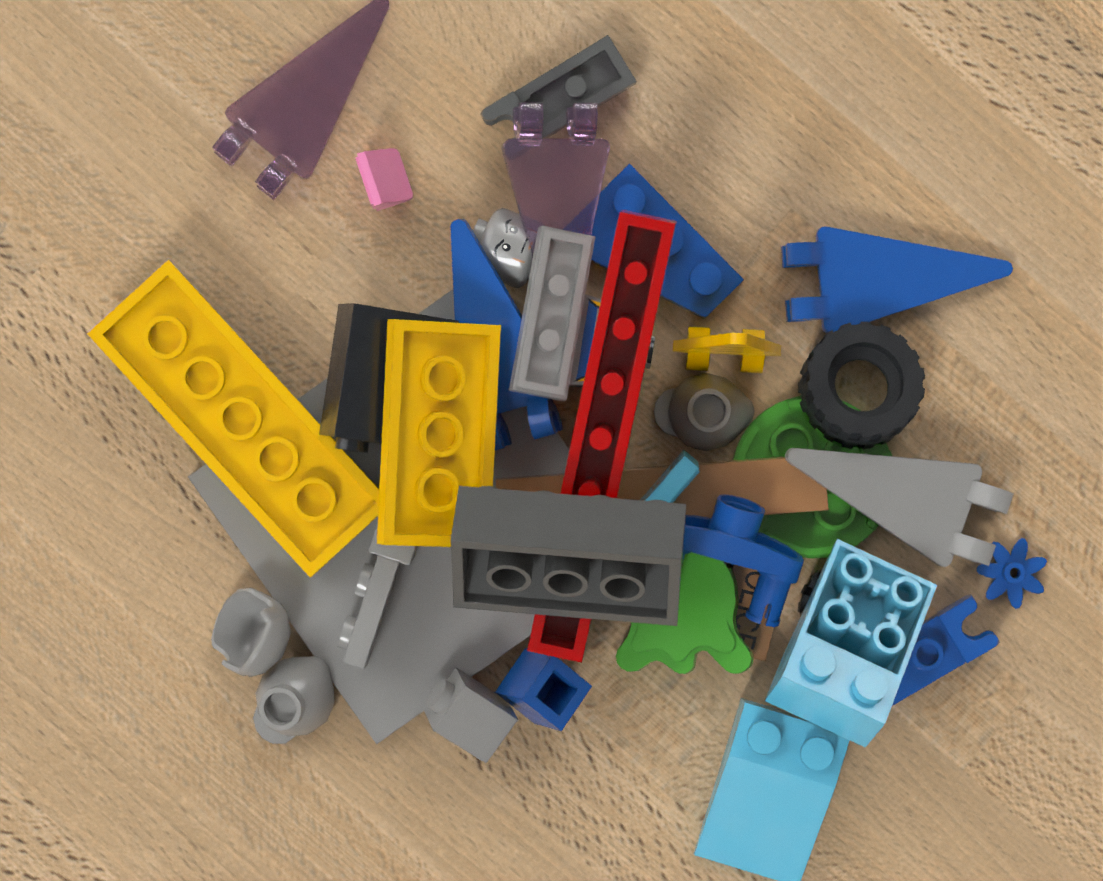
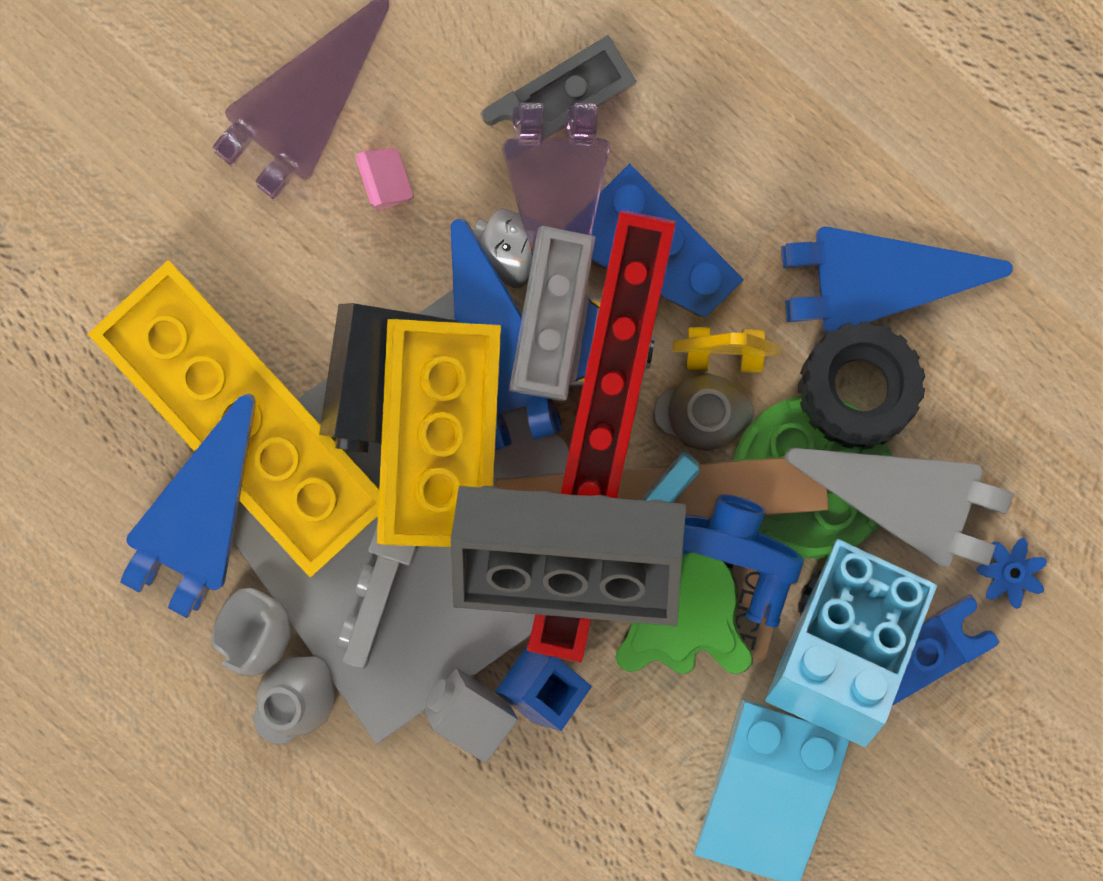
none -> blue flag [120,393,256,618]

